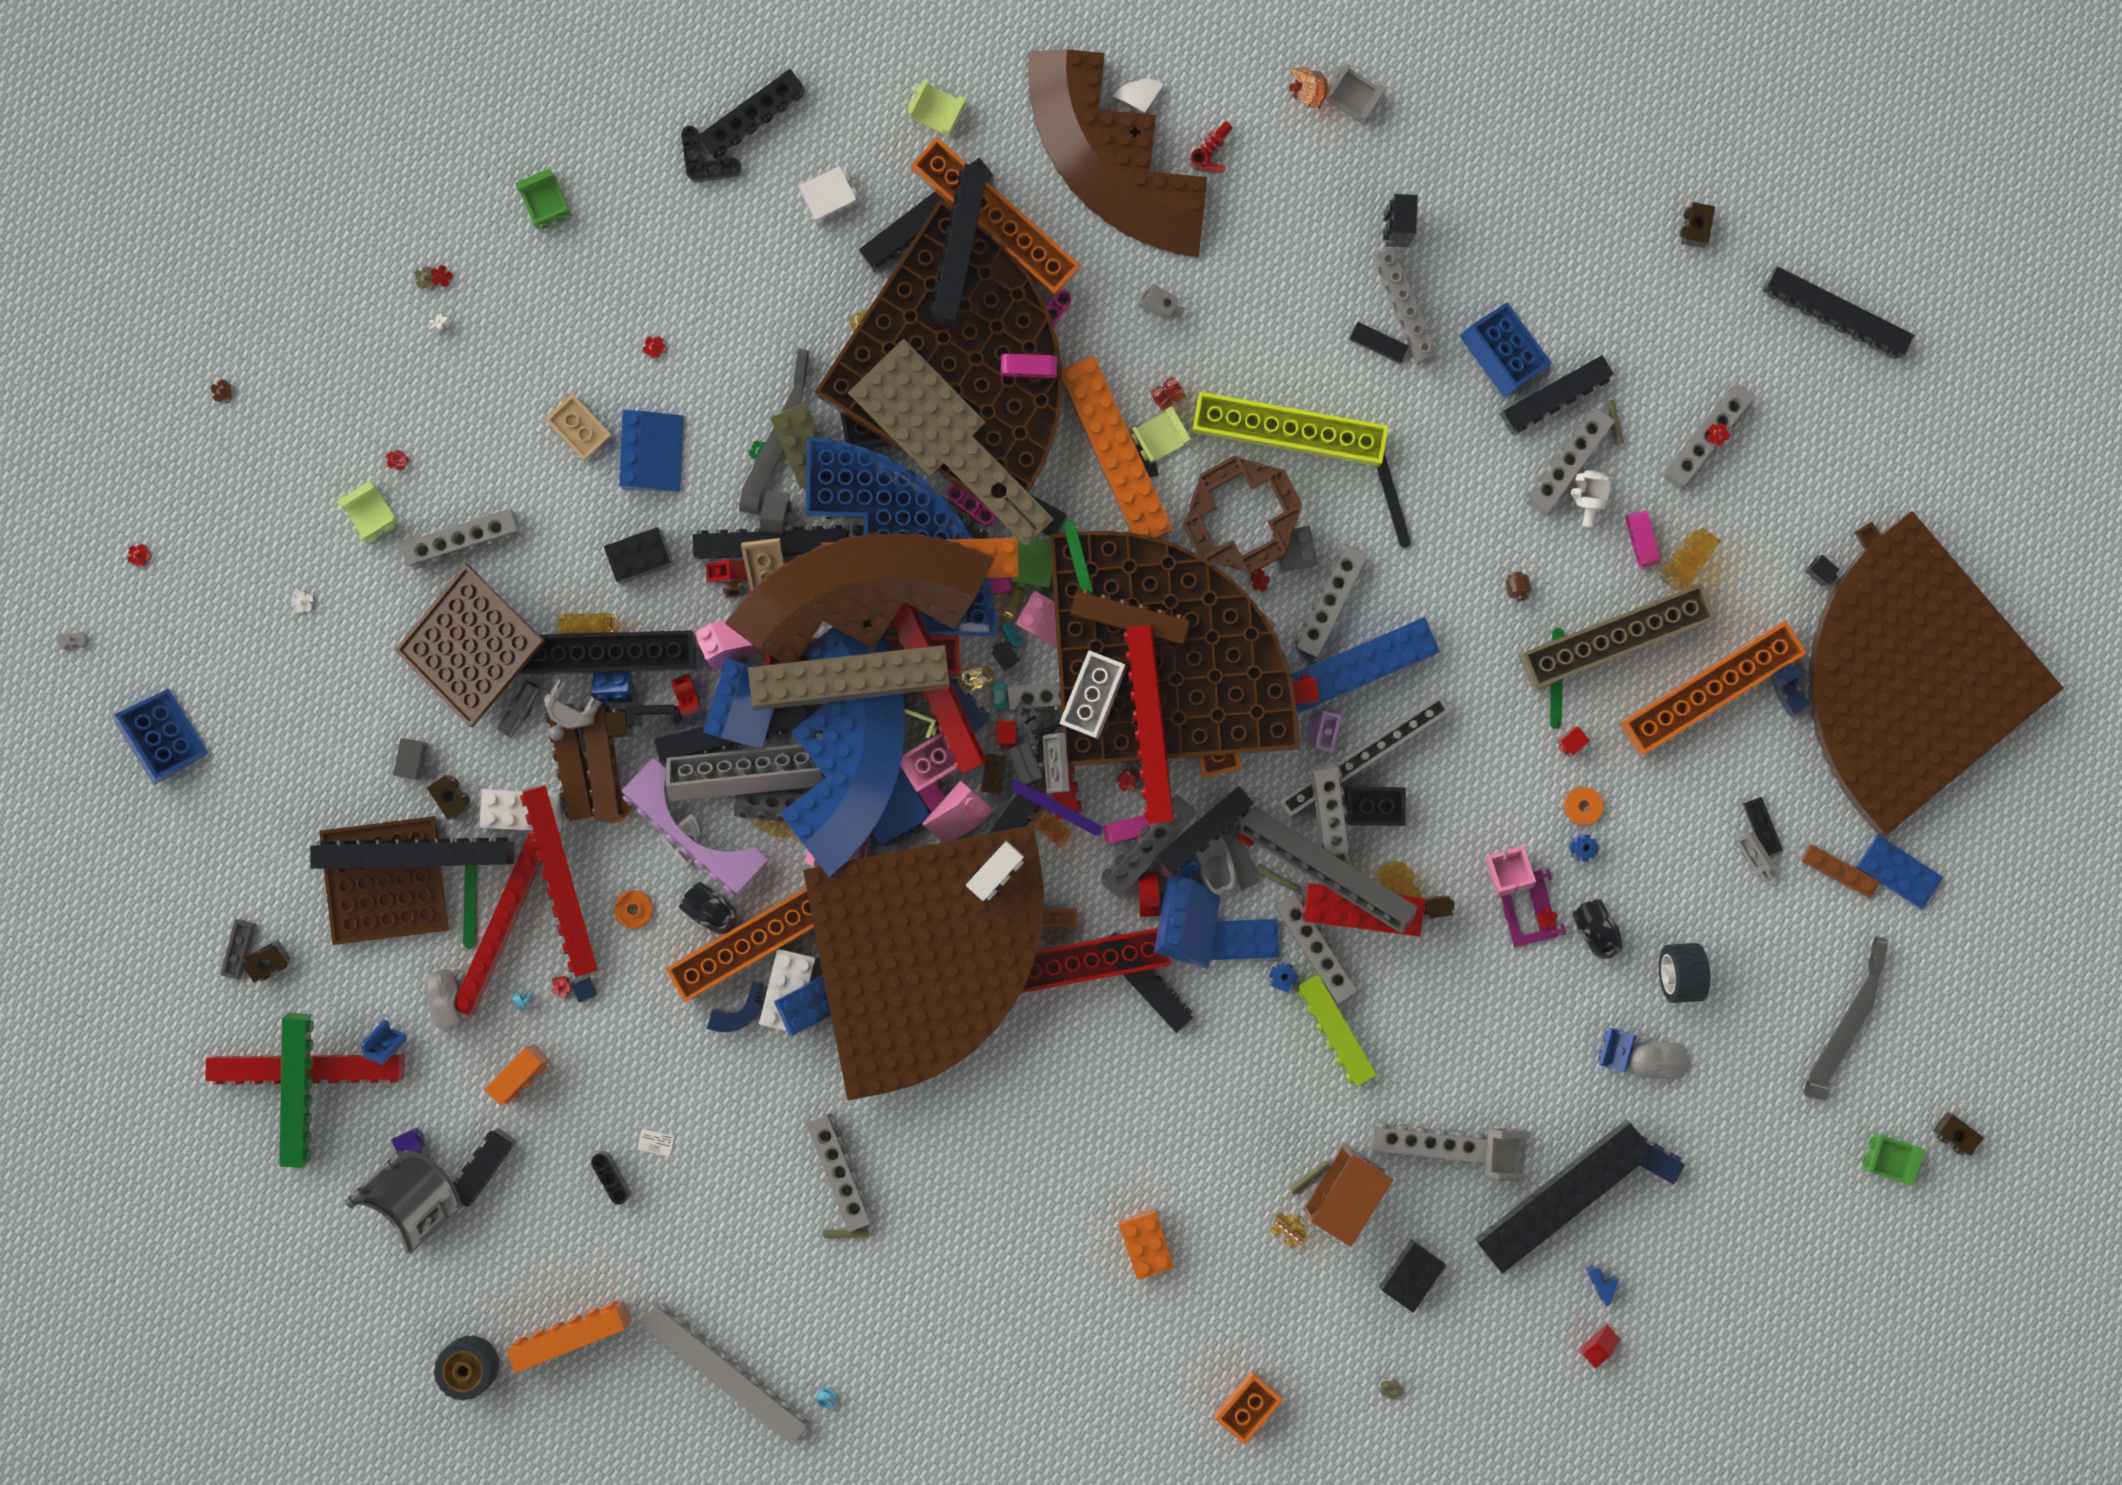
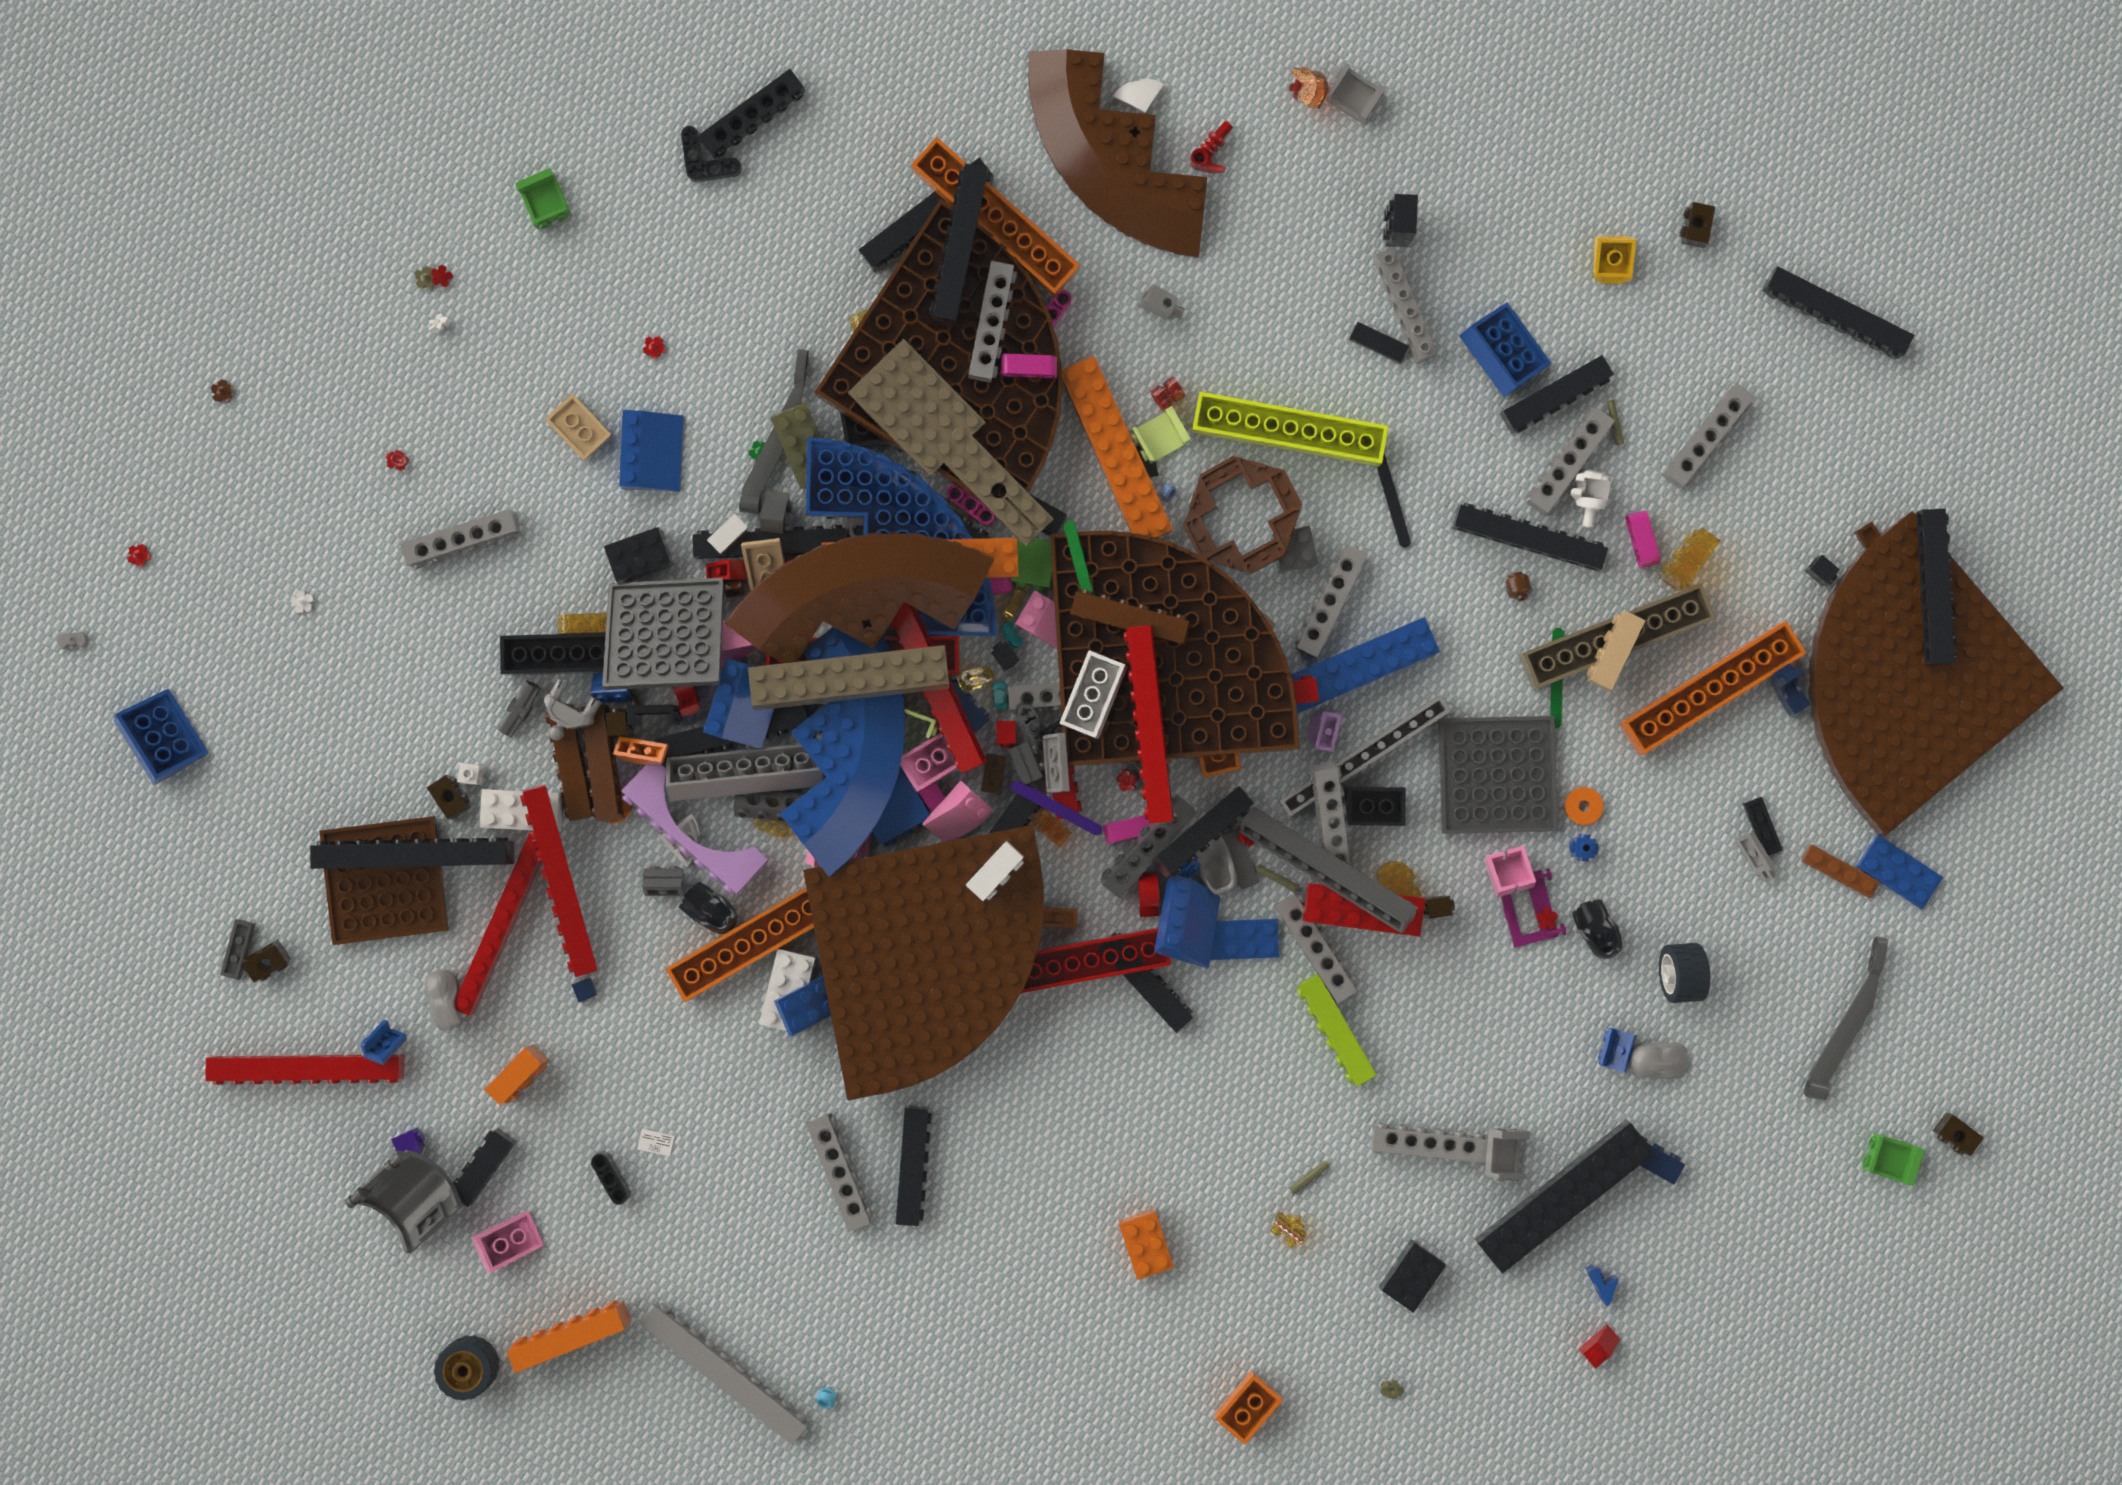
green brick [279,1012,314,1168] -> none
yellowish green panel [337,481,399,543] -> none
dark grey brick [393,738,430,780] -> none
plate [395,564,545,727] -> none
green piece [463,865,477,948] -> none
medium azure tile [512,992,532,1012] -> none
red plant [551,975,572,999] -> none
orange tile [614,890,653,928] -> none
dark blue arch [706,981,764,1032] -> none
white panel [799,166,859,225] -> none
olive piece [823,1230,869,1238] -> none
yellowish green panel [907,79,967,137] -> none
red plant [1250,570,1270,592] -> none
blue brick [1269,962,1298,993] -> none
dark orange piece [1303,1144,1393,1247] -> none
red brick [1557,726,1590,756] -> none
red plant [1706,423,1731,446] -> none
none -> white brick [457,763,485,785]
none -> bright pink slope [470,1210,544,1273]
none -> dark grey plate [602,578,725,690]
none -> orange slope [613,736,669,765]
none -> dark grey brick [642,866,685,896]
none -> white tile [707,514,748,554]
none -> black brick [895,1106,932,1226]
none -> light grey brick [968,261,1017,383]
none -> medium blue piece [1160,484,1176,502]
none -> dark grey plate [1438,716,1558,834]
none -> black brick [1452,503,1608,572]
none -> tan brick [1587,610,1646,691]
none -> yellow slope [1593,235,1637,284]
none -> black brick [1916,509,1957,666]

